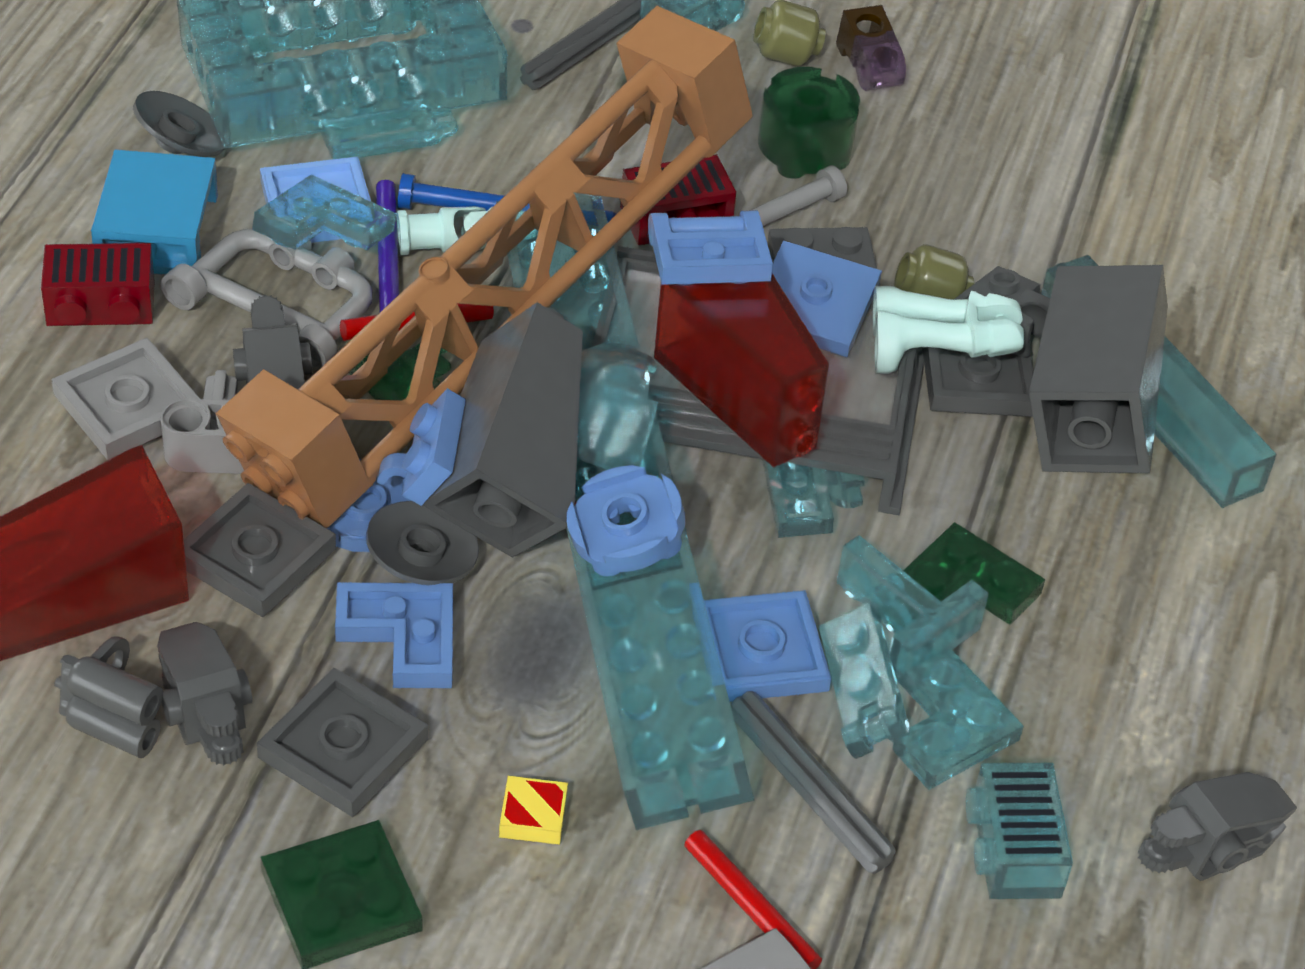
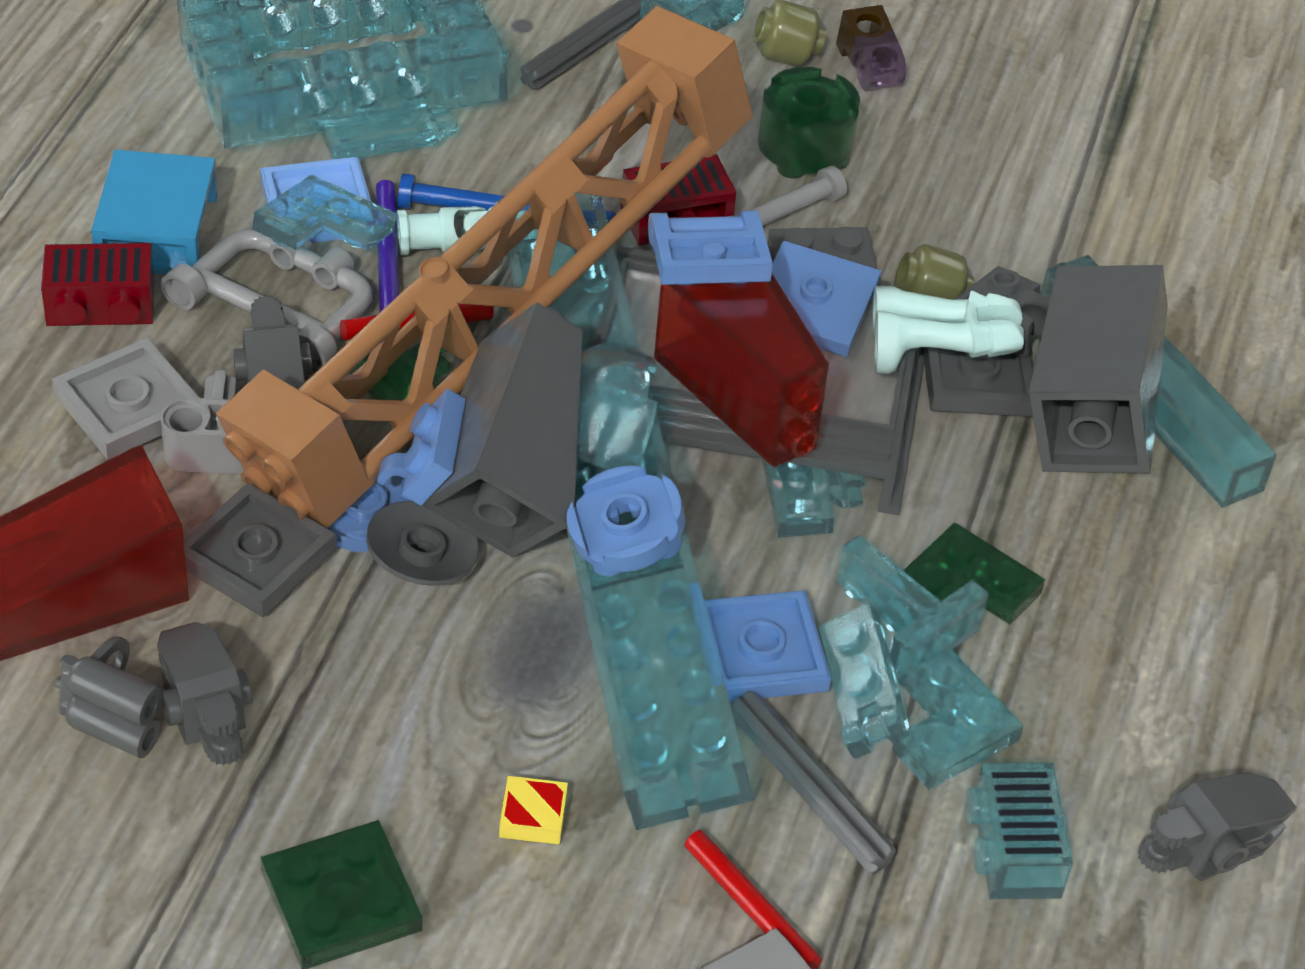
dark grey dish [133,91,227,157] -> none
dark grey plate [257,668,428,817] -> none
medium blue plate [335,582,453,688] -> none

